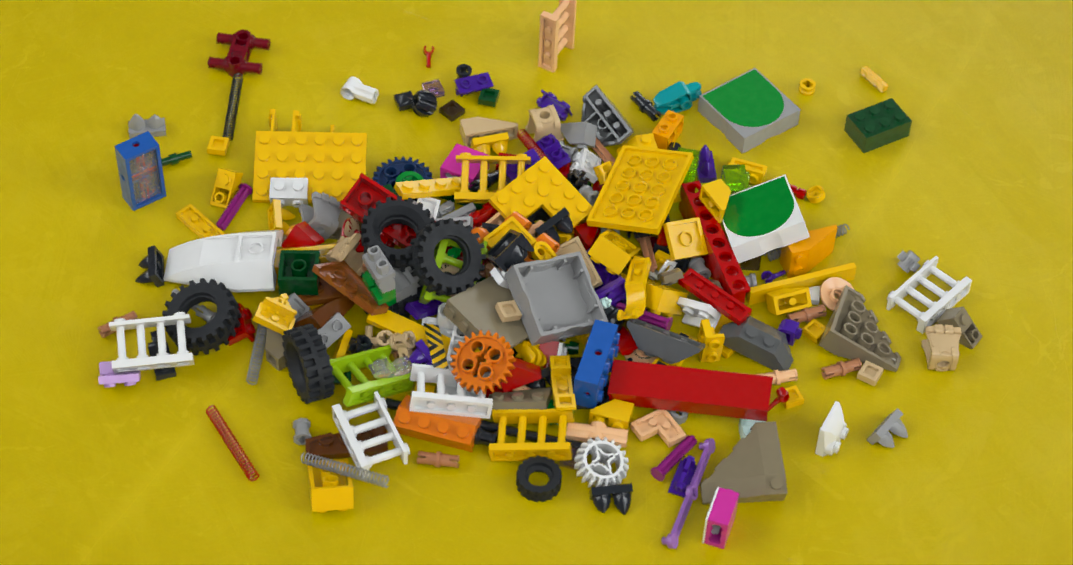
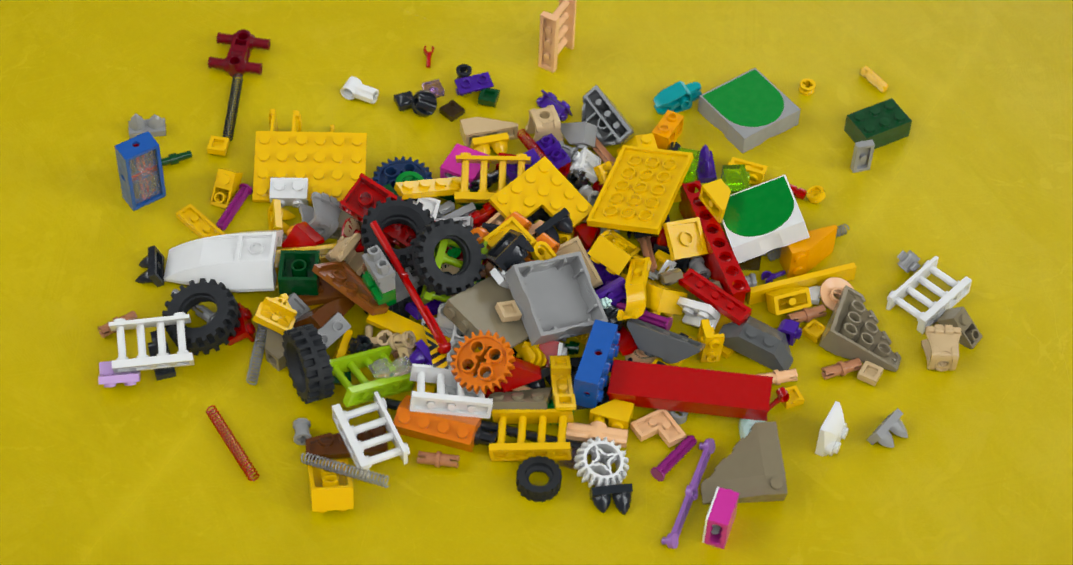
black pin [630,91,661,121] -> none
dark purple hinge [668,455,697,498] -> none
none -> red bar [370,220,451,354]
none -> light grey plate [850,140,875,173]

